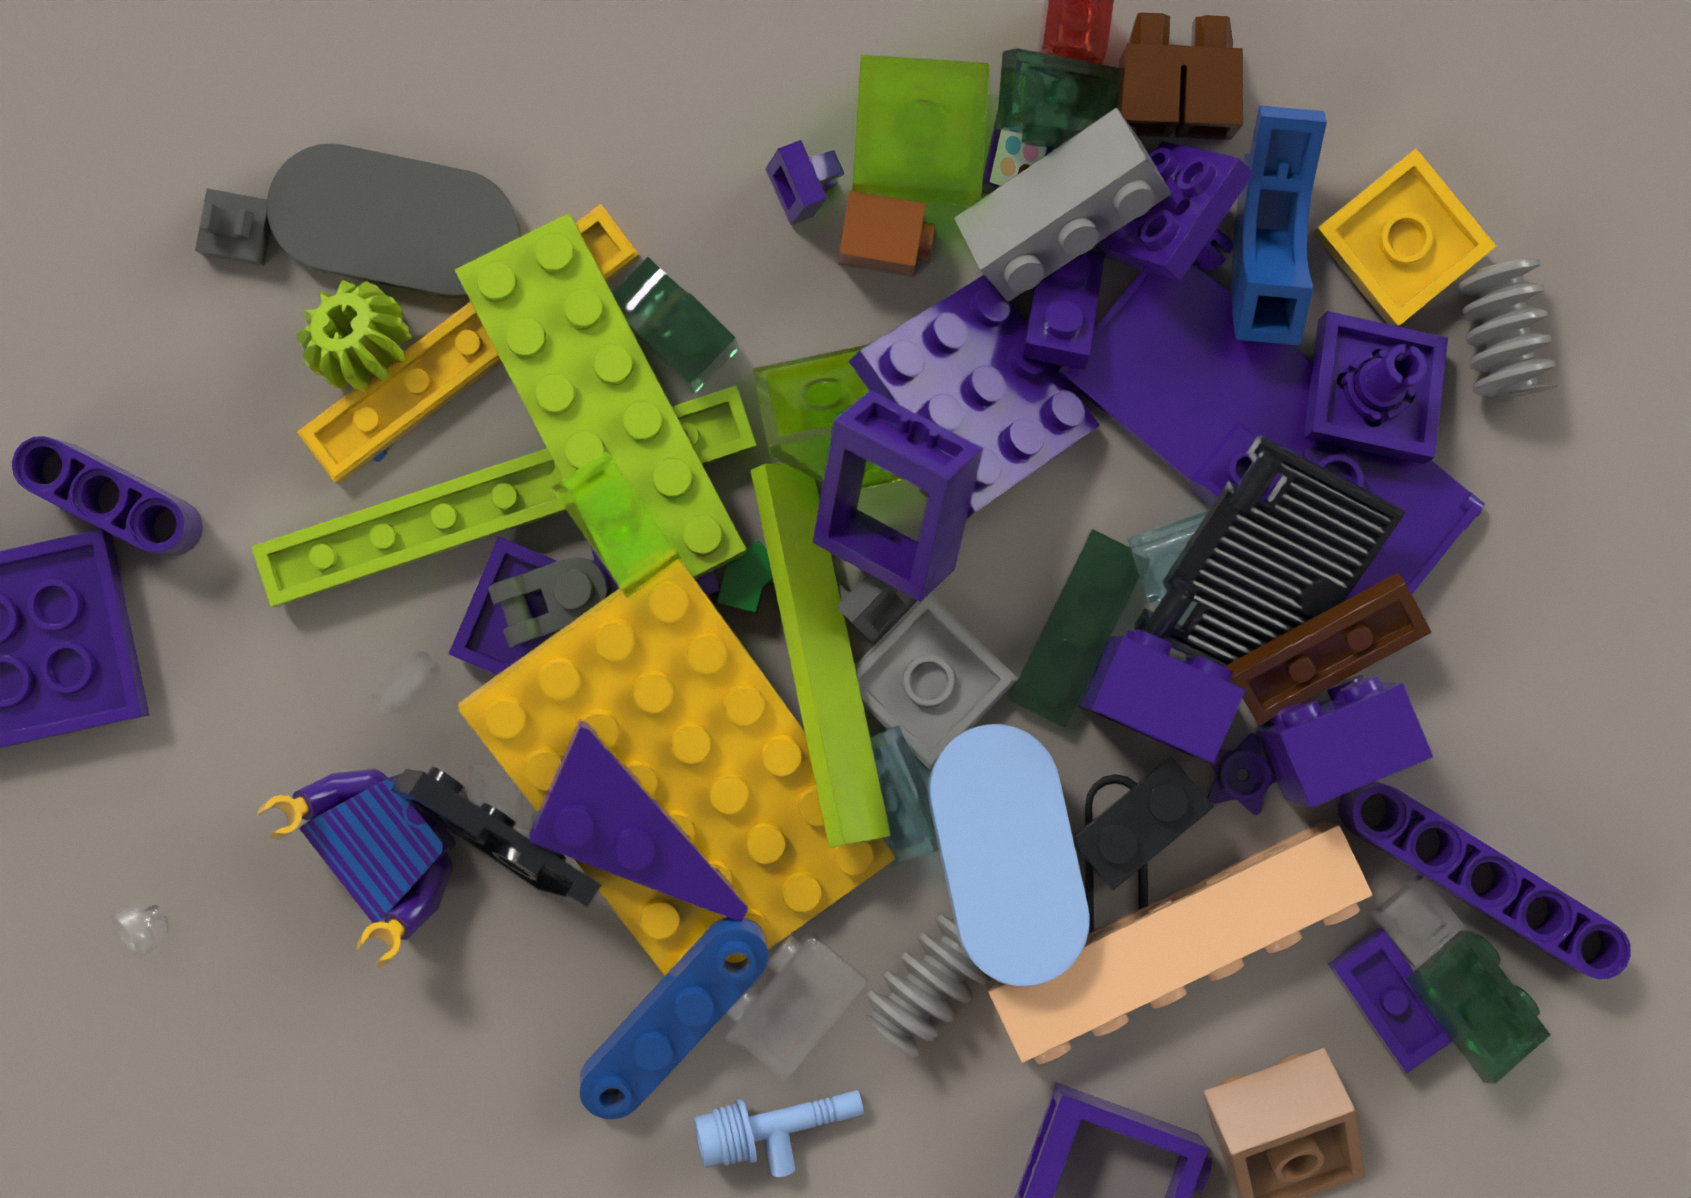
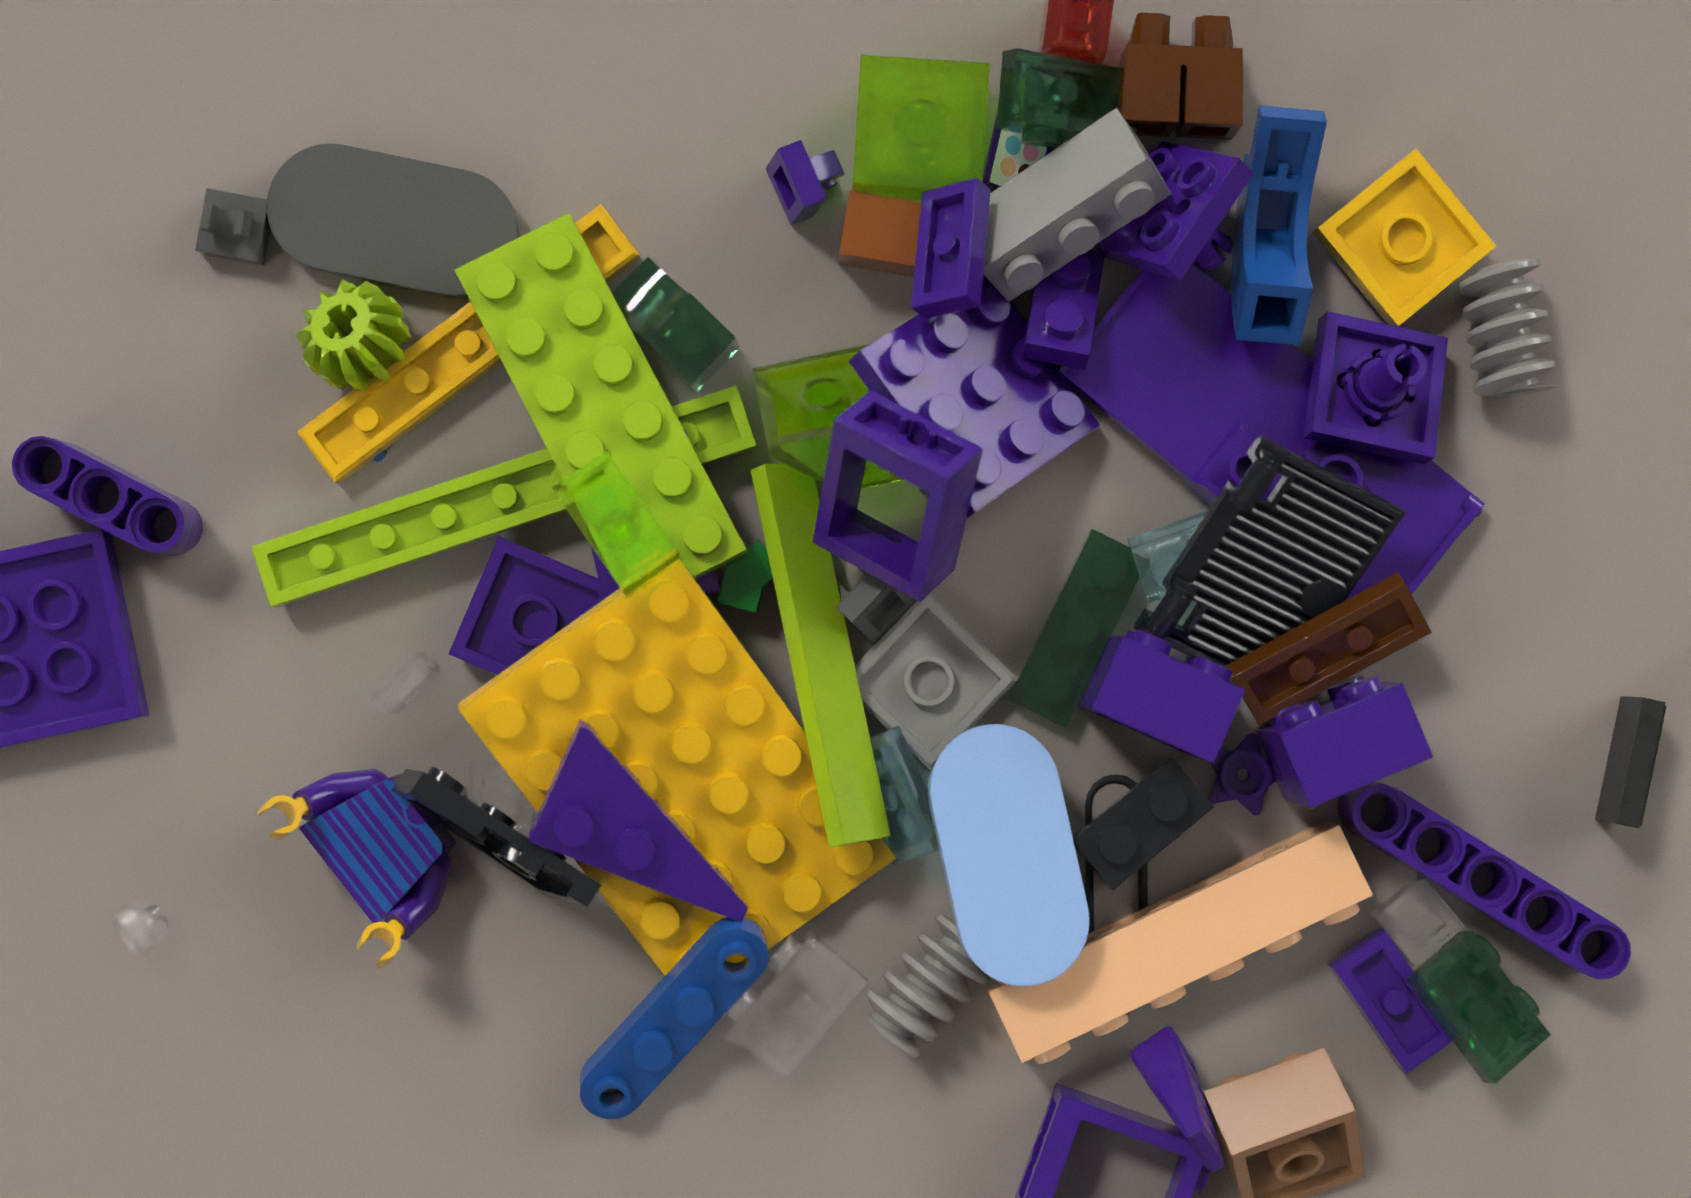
dark grey plate [487,557,612,648] -> none
light blue piece [693,1090,864,1177] -> none
none -> dark purple plate [911,178,991,319]
none -> dark purple slope [1130,1026,1224,1173]
none -> tile [1595,696,1667,829]

